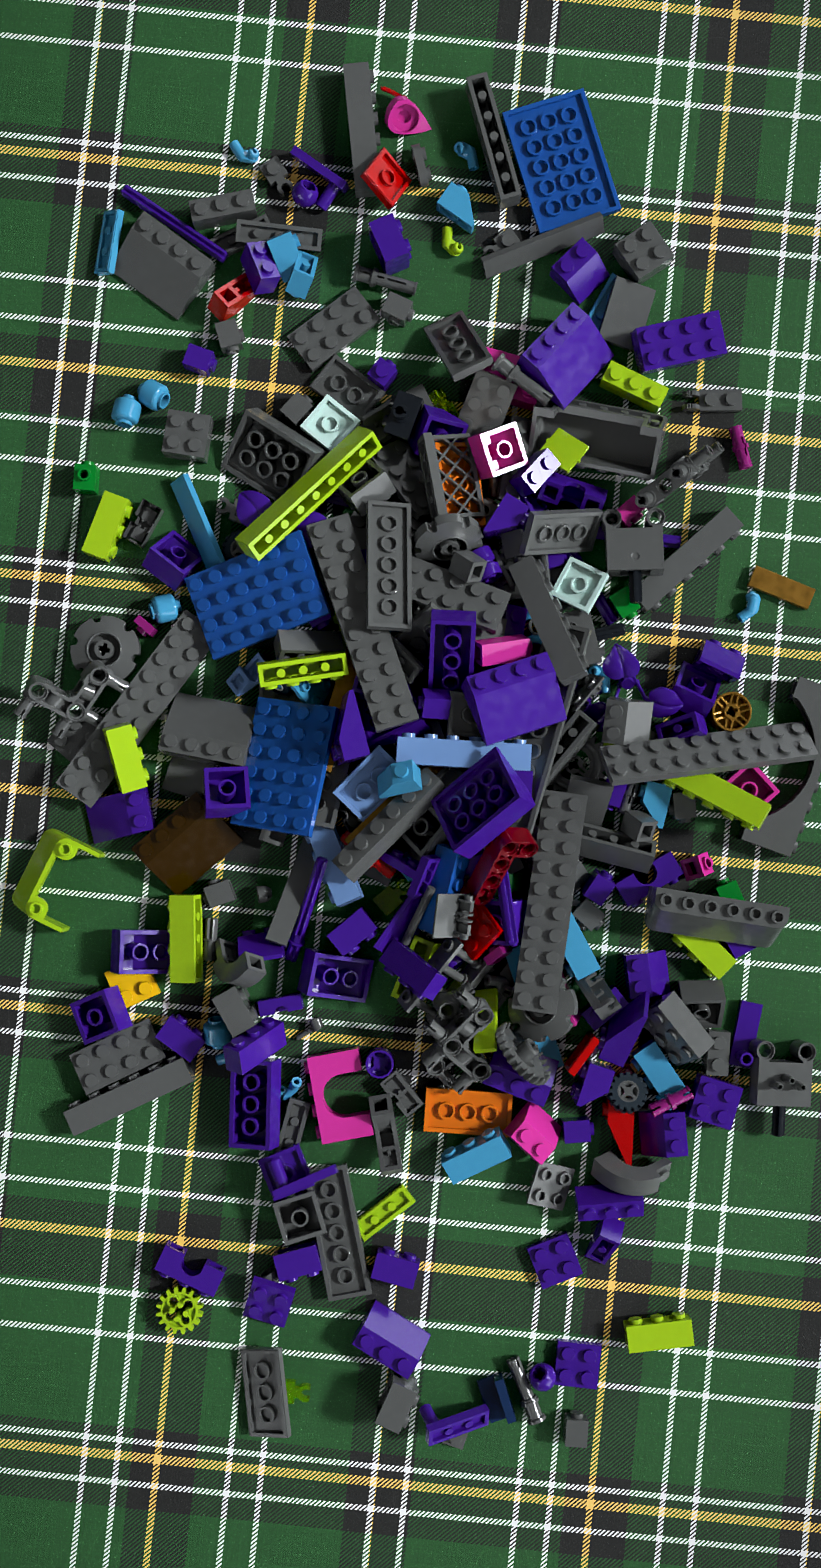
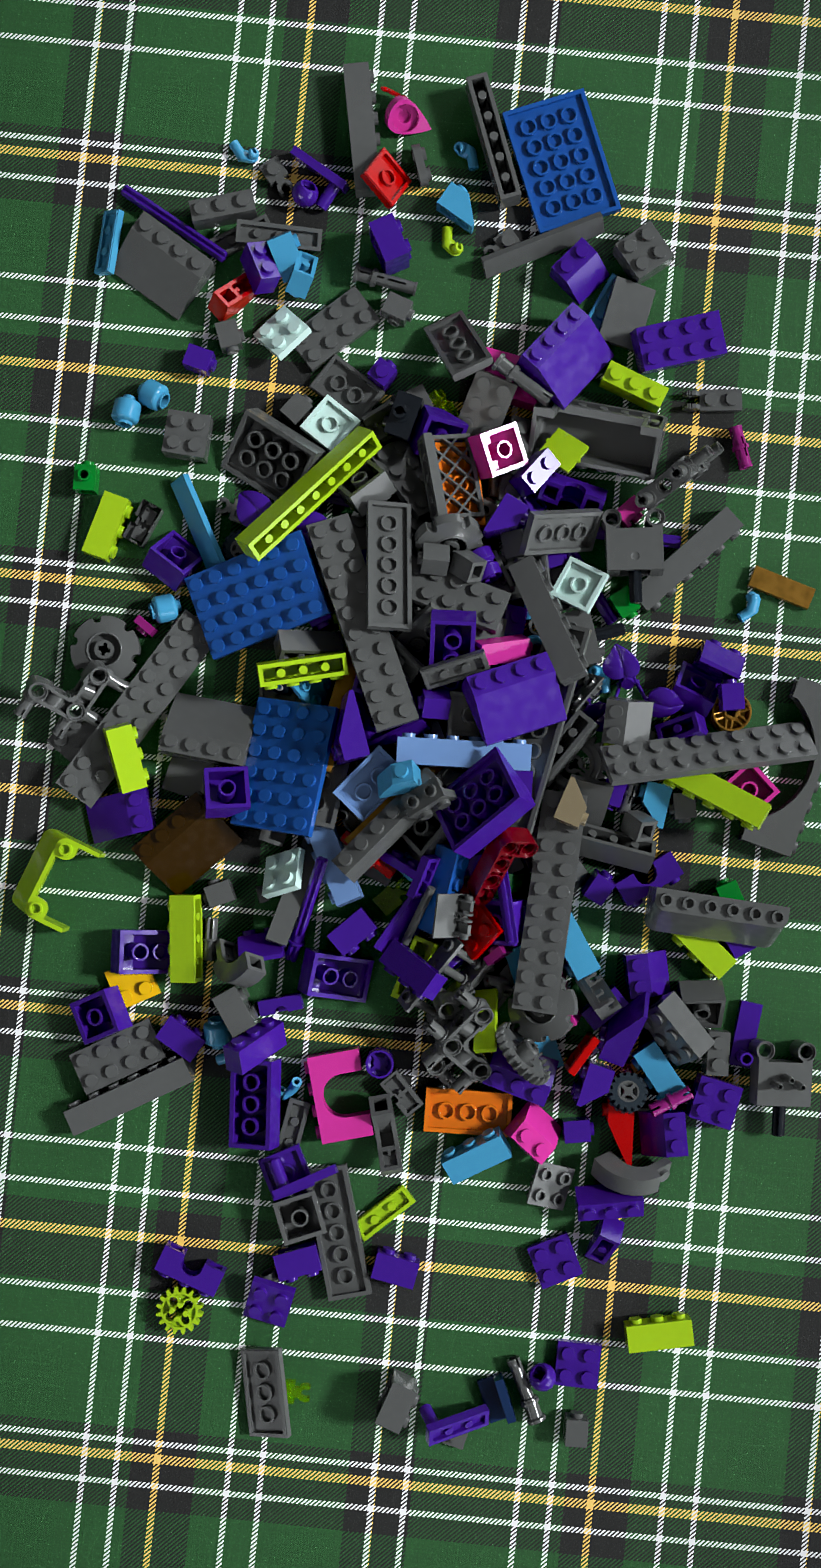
medium blue slope [226,653,268,697] -> none
dark grey hand [296,1017,323,1041] -> none
dark purple slope [352,1299,431,1380] -> none
dark grey brick [571,897,606,932] -> none
dark pink brick [680,852,714,881] -> none
none -> light aqua plate [253,305,312,361]
none -> light aqua plate [262,847,305,899]
none -> dark grey bracket [401,776,457,821]
none -> dark grey brick [416,542,450,576]
none -> dark grey tile [420,648,491,690]
none -> dark tan slope [553,777,589,830]
none -> dark purple brick [717,679,745,712]

